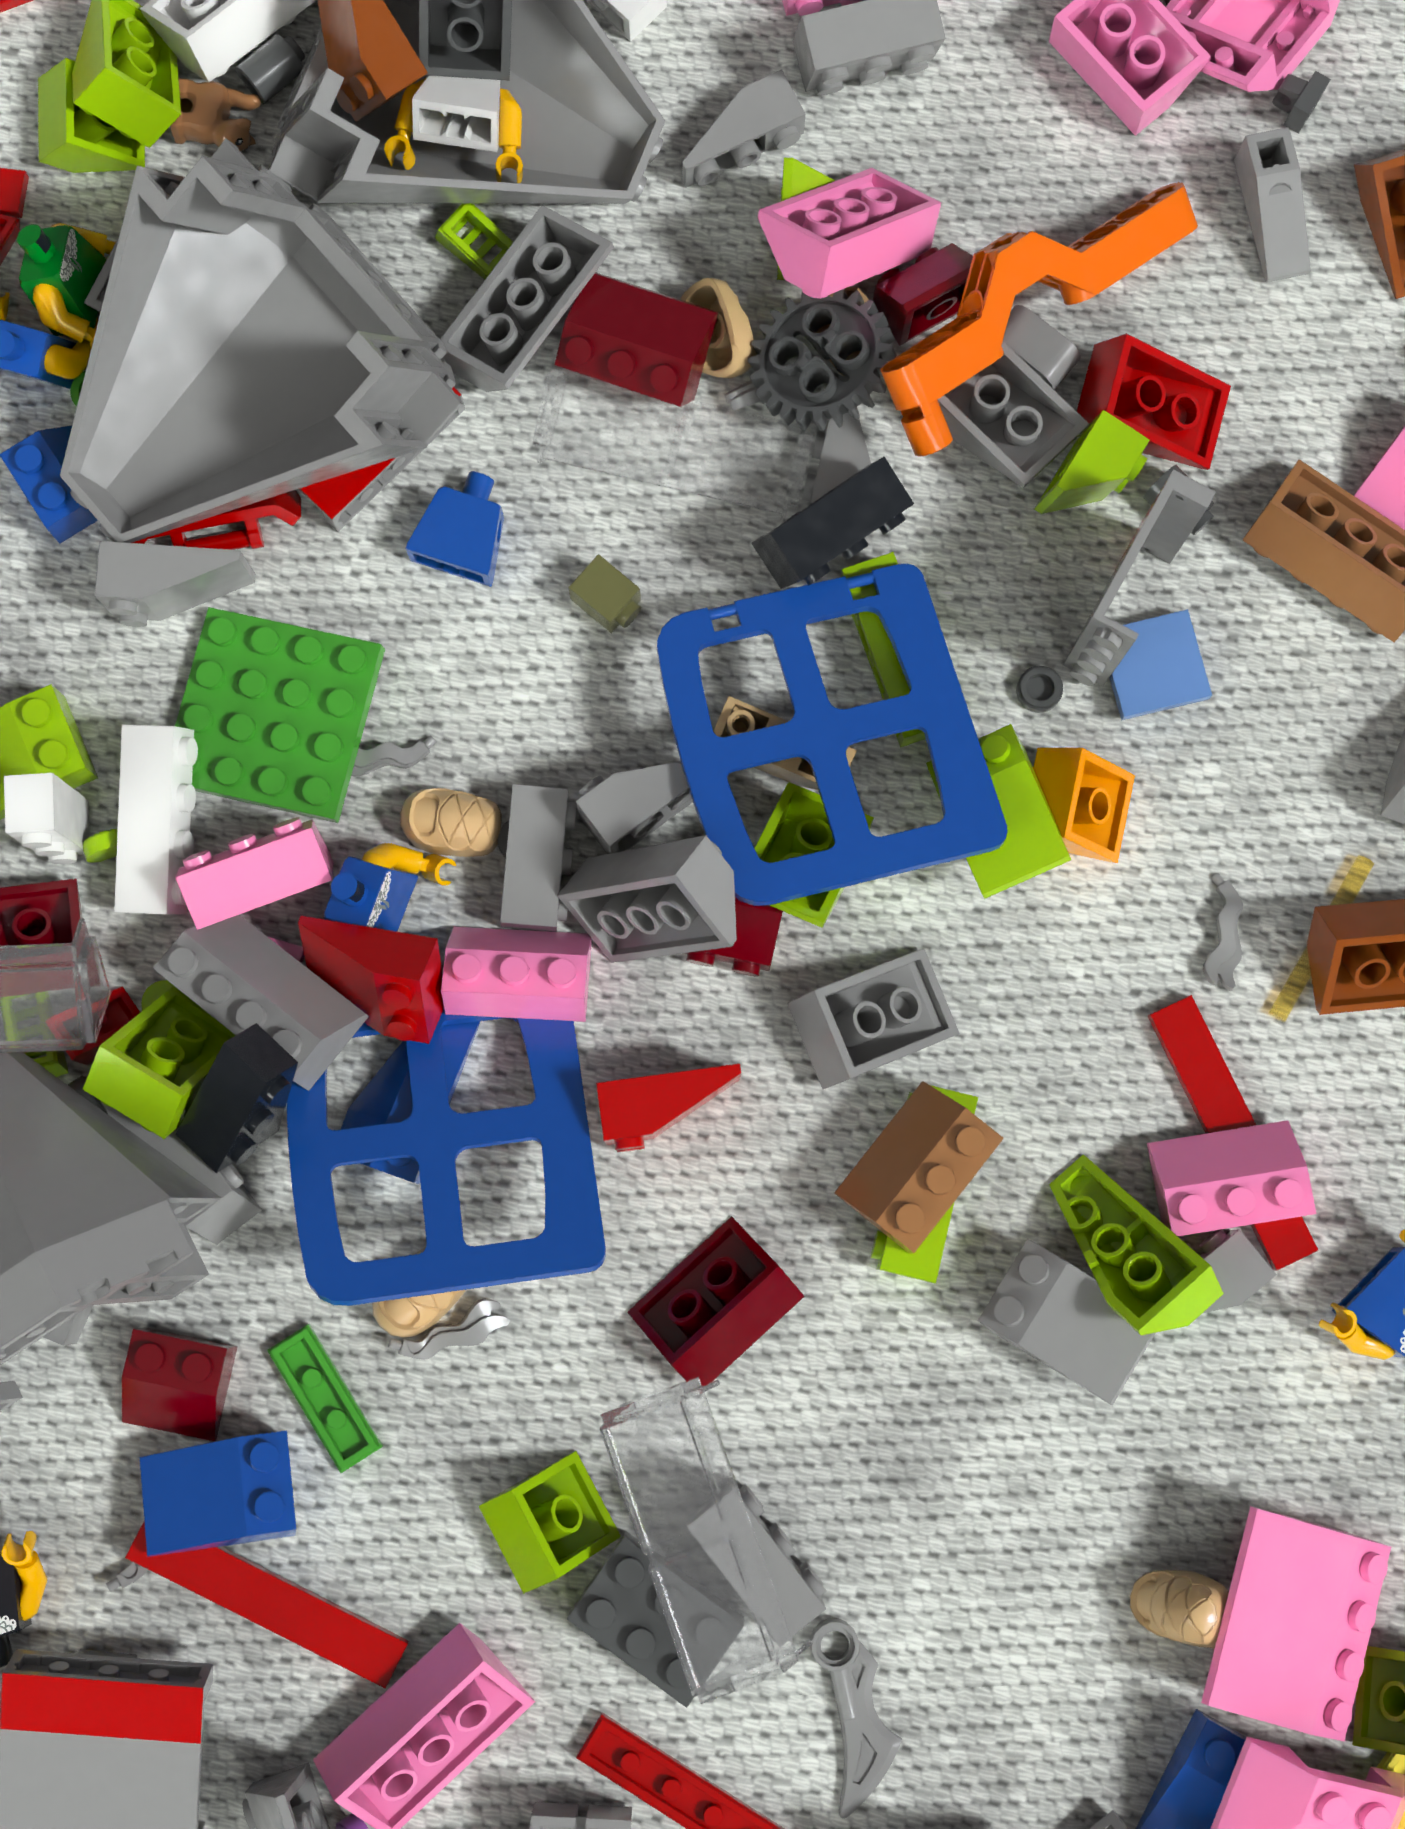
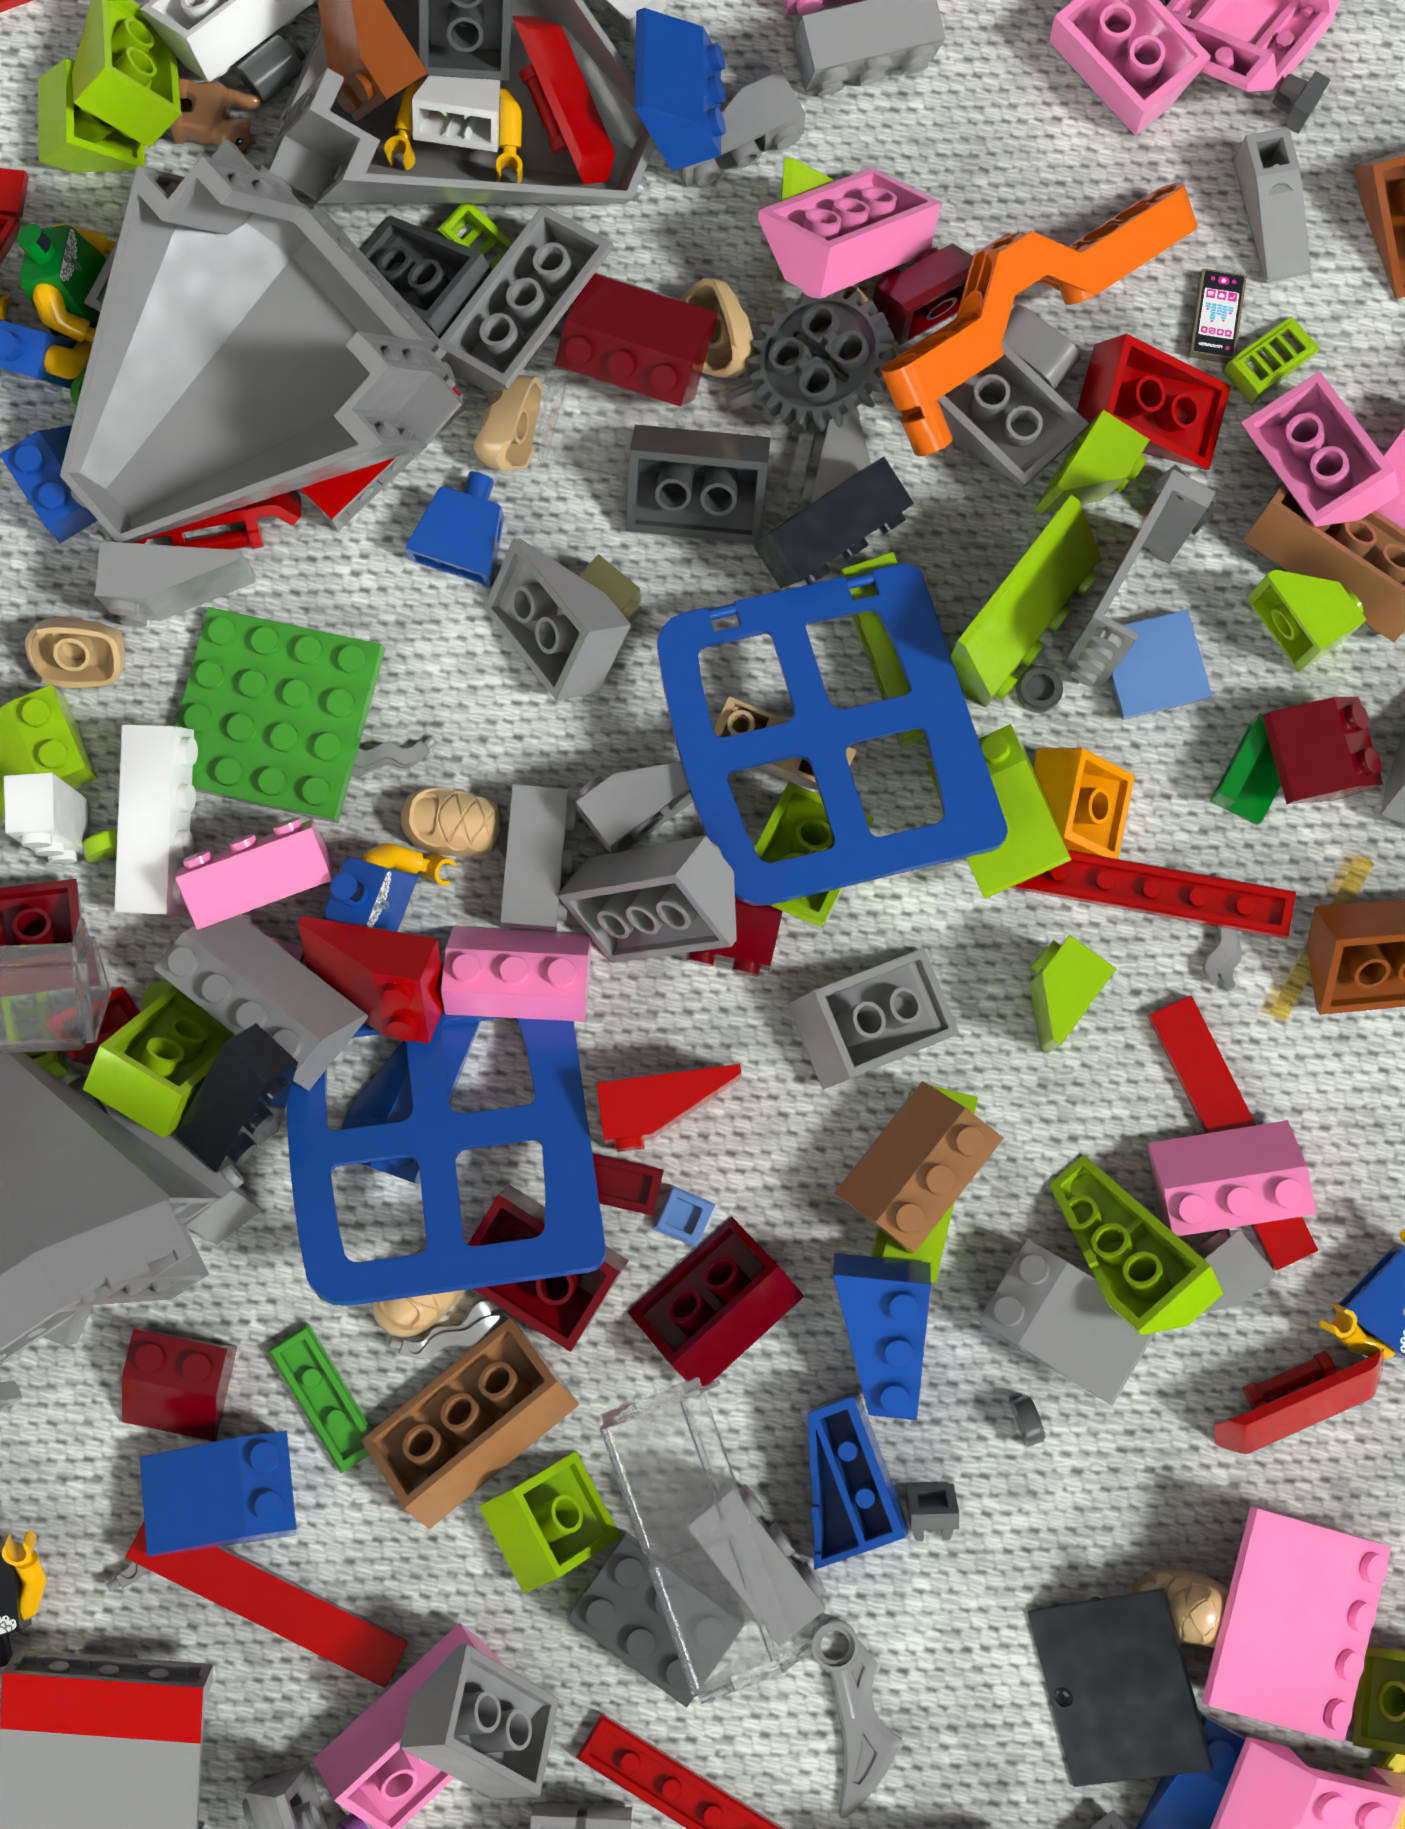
none -> tan piece [25,617,125,688]
none -> dark grey slope [361,215,492,339]
none -> medium nougat slope [361,1317,580,1529]
none -> light grey slope [399,1644,559,1799]
none -> dark red slope [467,1185,629,1352]
none -> tan piece [473,375,547,471]
none -> light grey slope [484,538,631,701]
none -> red piece [512,16,615,184]
none -> dark red tile [592,1153,664,1216]
none -> dark grey slope [625,424,771,543]
none -> blue slope [634,8,726,171]
none -> medium blue tile [653,1185,715,1248]
none -> blue wedge [808,1390,909,1570]
none -> blue wedge [833,1253,931,1420]
none -> dark grey tile [906,1484,959,1541]
none -> lime slope [951,494,1101,708]
none -> dark grey tile [1009,1394,1046,1447]
none -> red tile [1010,850,1296,939]
none -> black piece [1027,1588,1214,1787]
none -> lime slope [1029,935,1117,1053]
none -> tile [1188,268,1247,364]
none -> green panel [1210,713,1281,825]
none -> red piece [1214,1348,1385,1454]
none -> lime slope [1223,316,1320,405]
none -> bright pink slope [1241,371,1400,527]
none -> lime slope [1247,569,1367,672]
none -> dark red slope [1262,696,1384,804]

